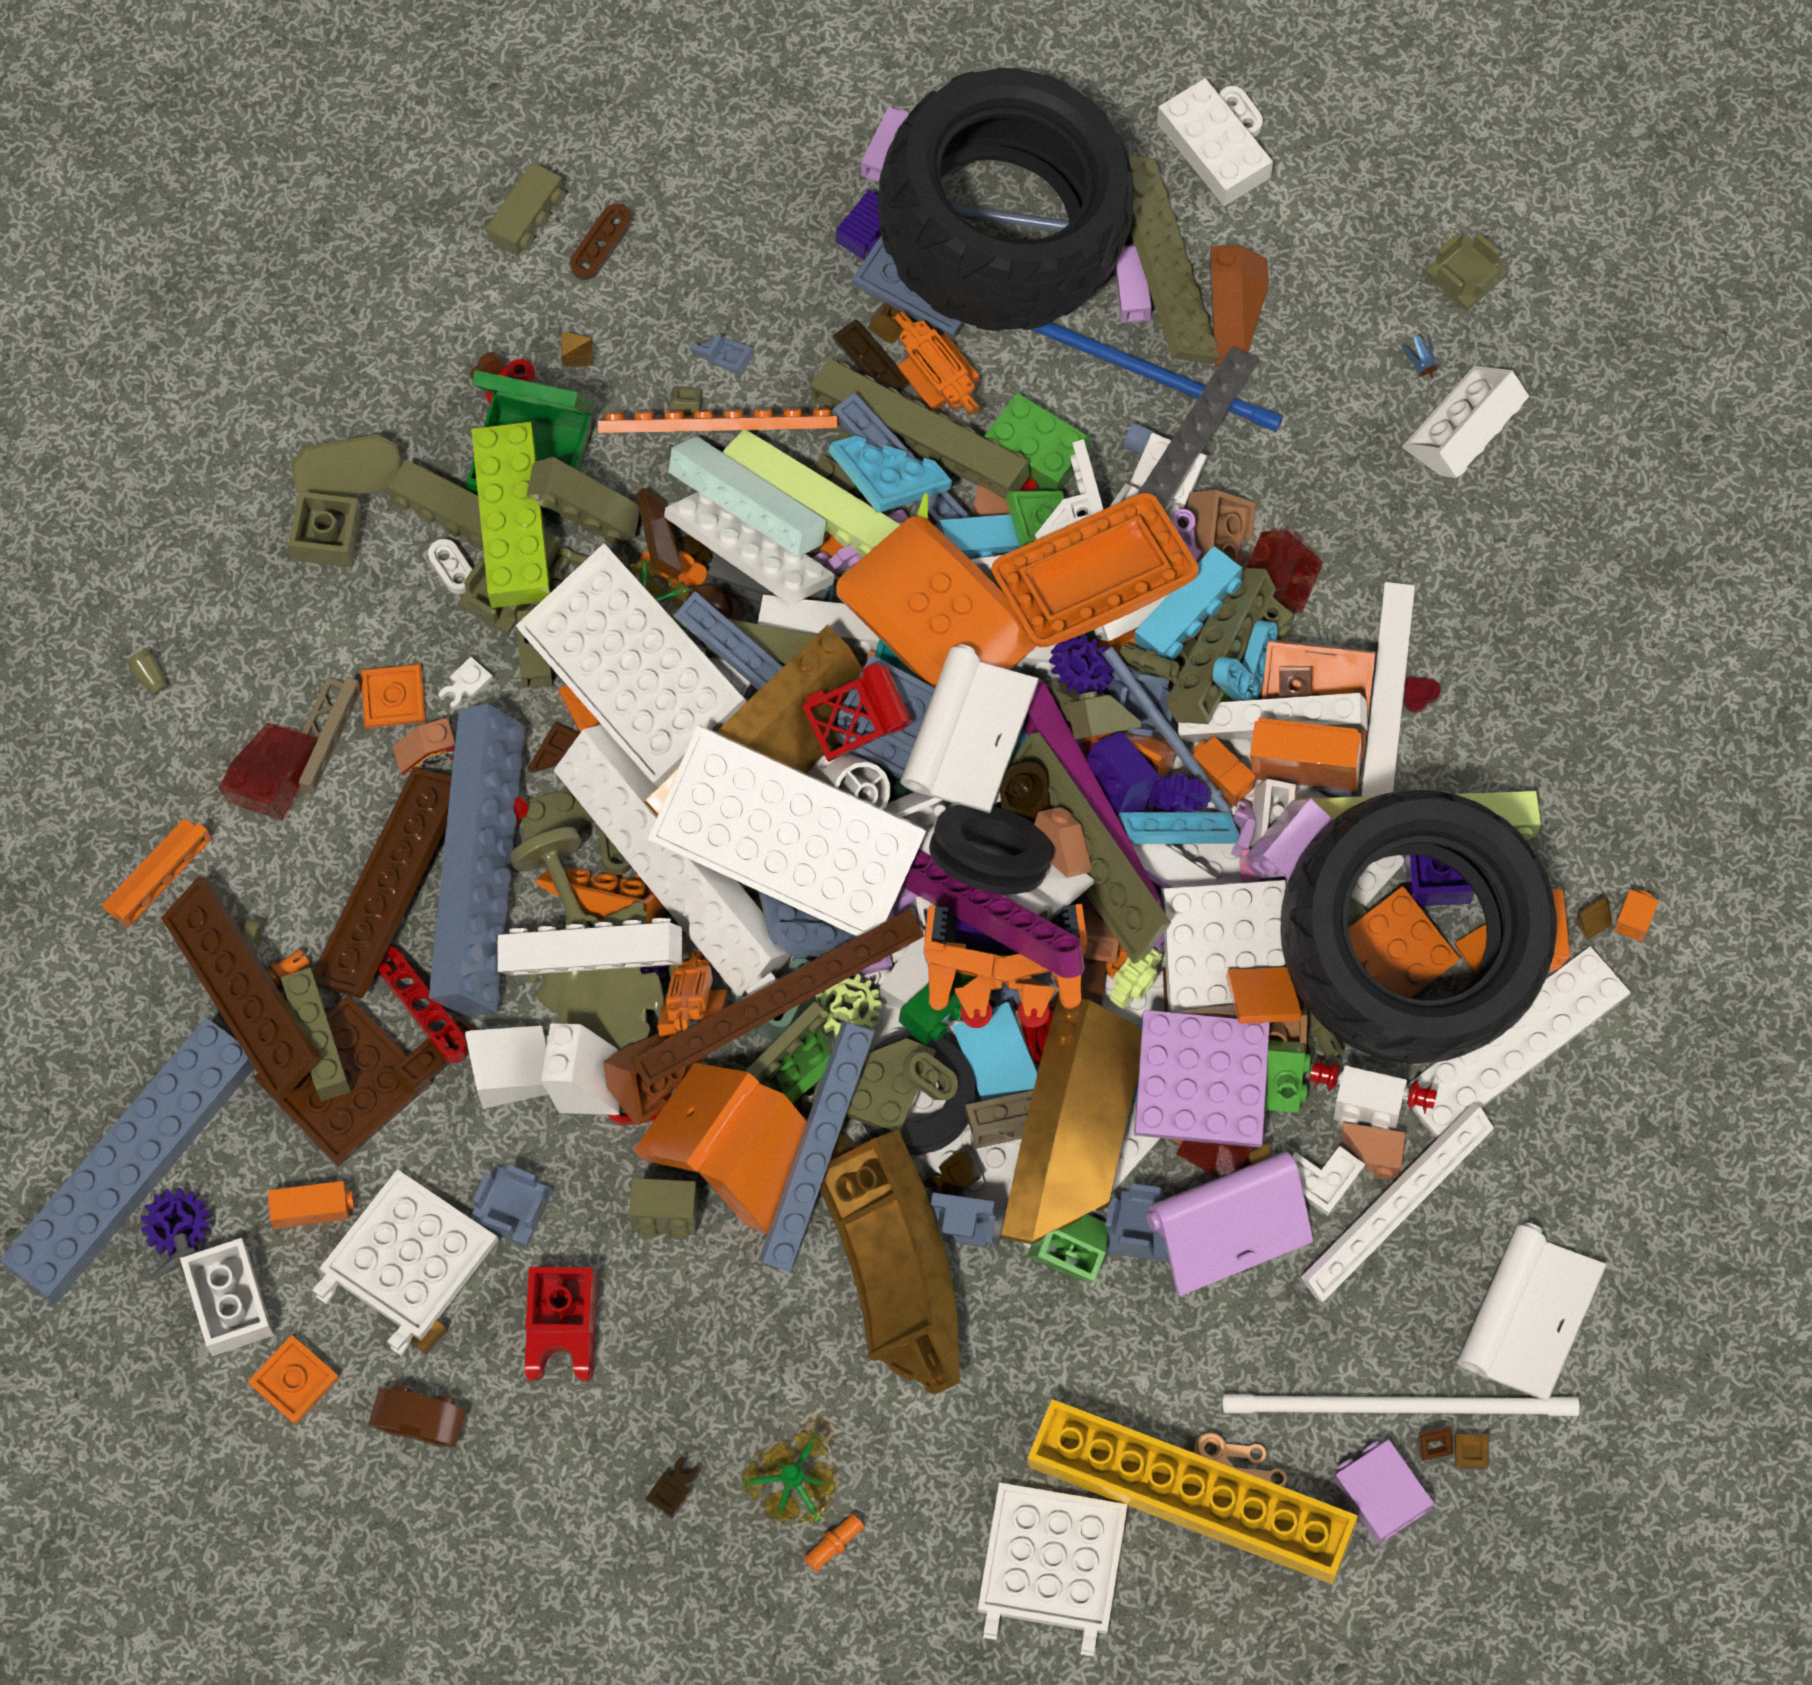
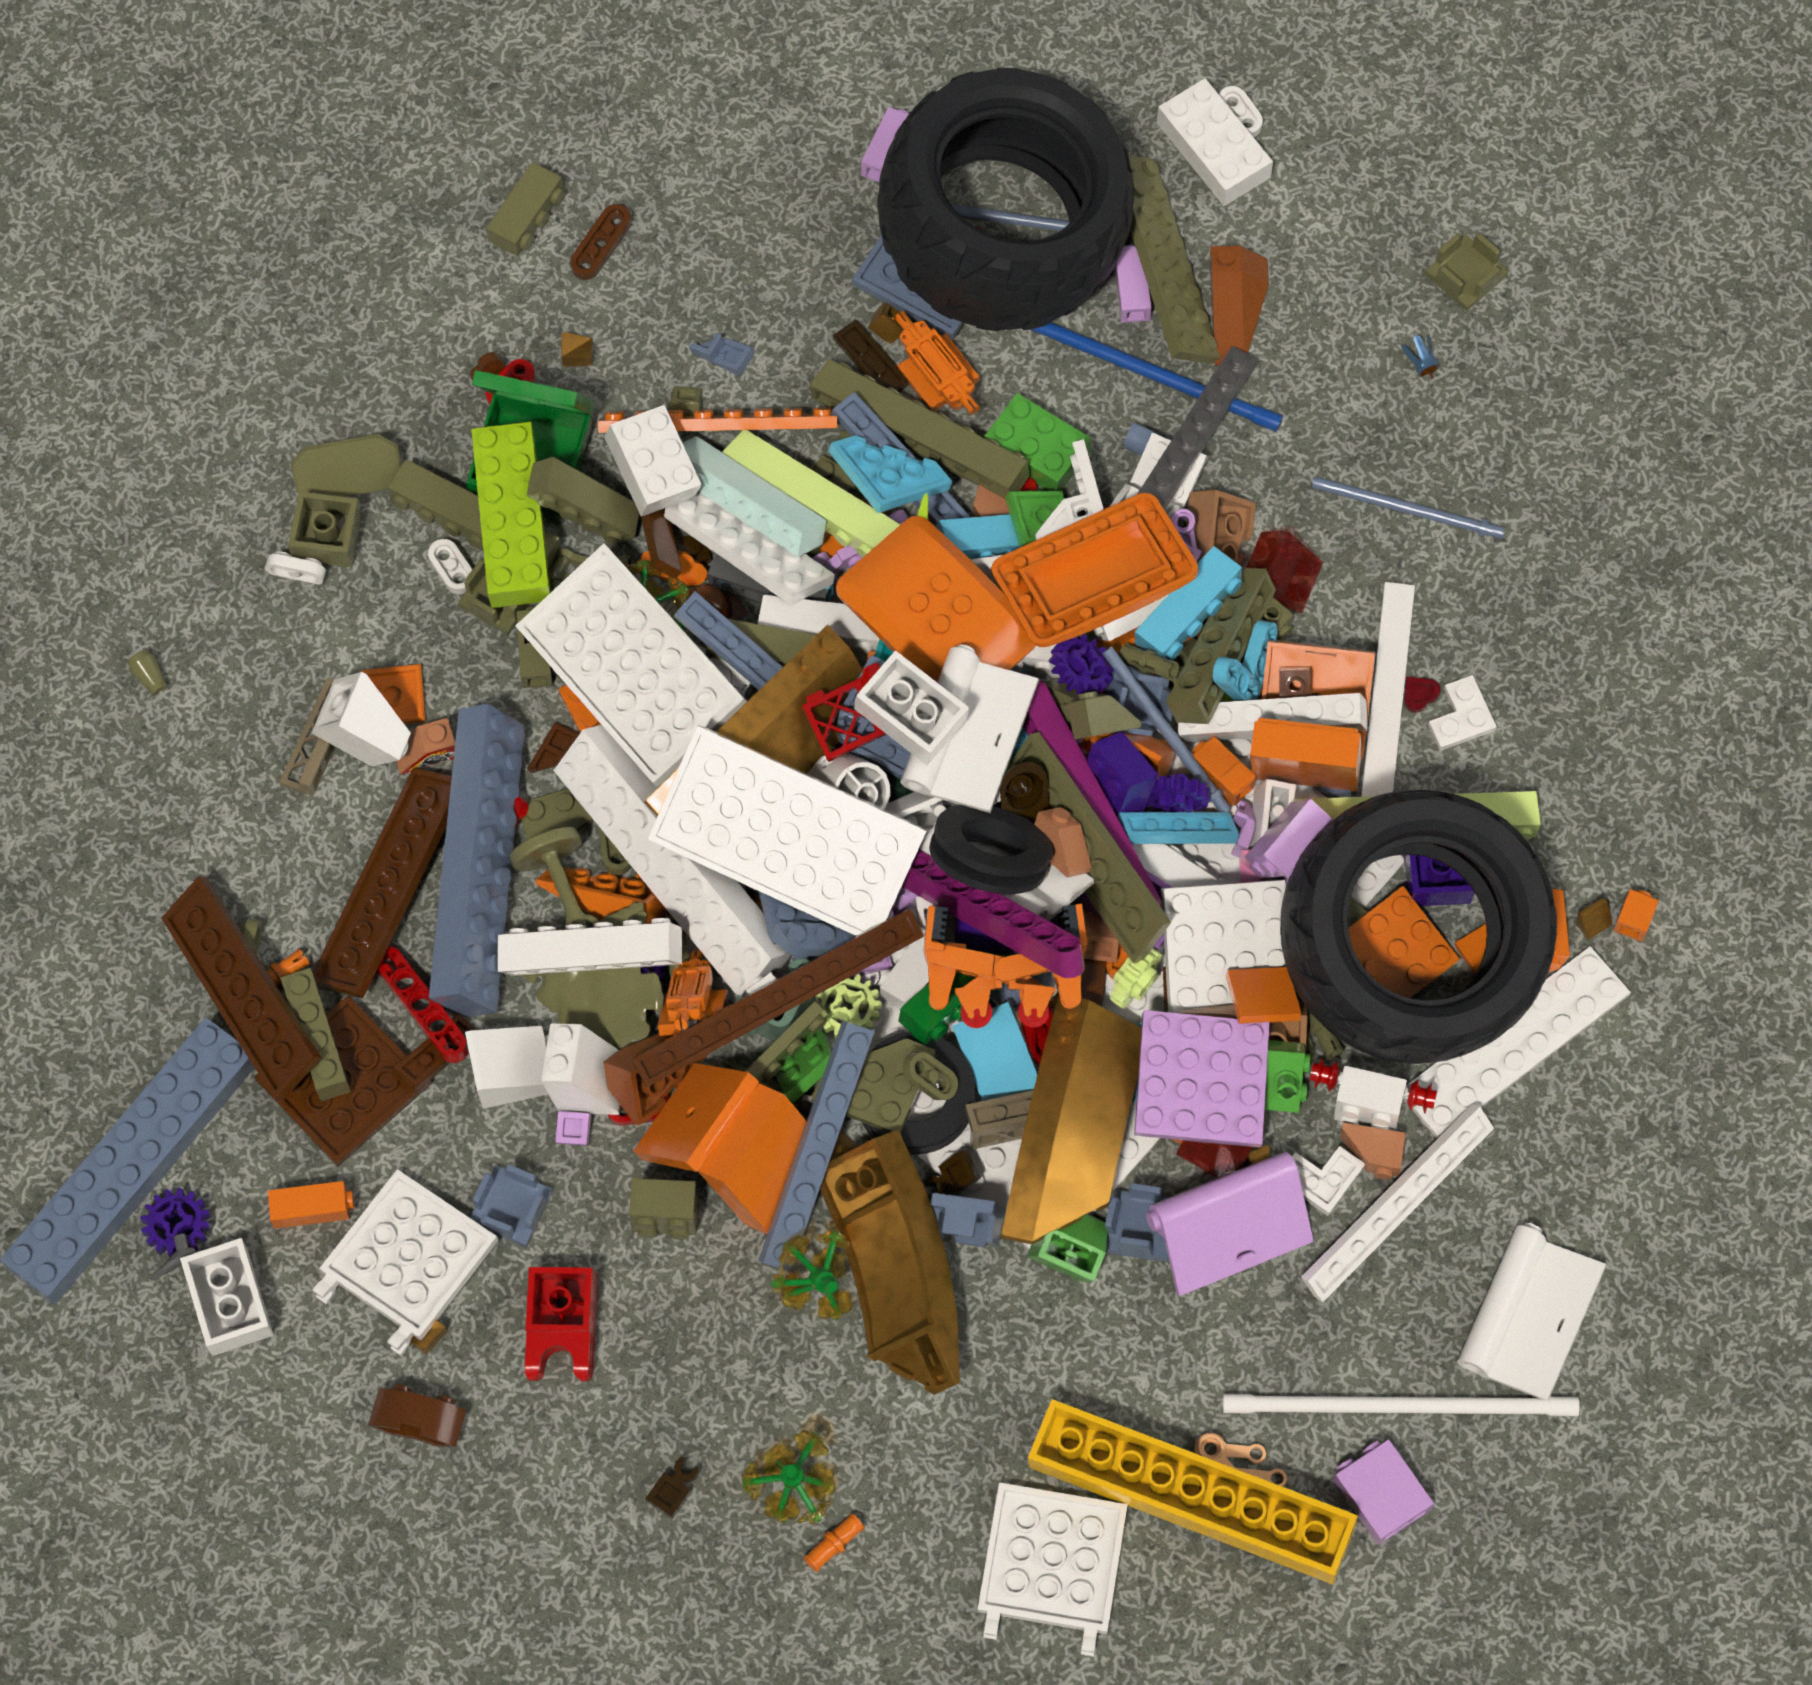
orange panel [102,819,212,928] -> none
clear red slope [218,723,318,821] -> none
orange plate [248,1335,340,1426] -> none
white plate [439,657,493,710] -> none
dark purple brick [836,189,881,260] -> none
white slope [1402,365,1529,478] -> none
reddish brown slope [1418,1426,1453,1461] -> none
pearl gold plate [1454,1434,1489,1469] -> none
none -> white plate [265,551,326,585]
none -> white slope [312,672,411,766]
none -> lavender plate [555,1111,591,1146]
none -> white brick [604,405,702,517]
none -> clear yellow plant [770,1230,852,1320]
none -> white brick [854,650,969,766]
none -> sand blue bar [1312,476,1505,539]
none -> white plate [1428,675,1497,751]

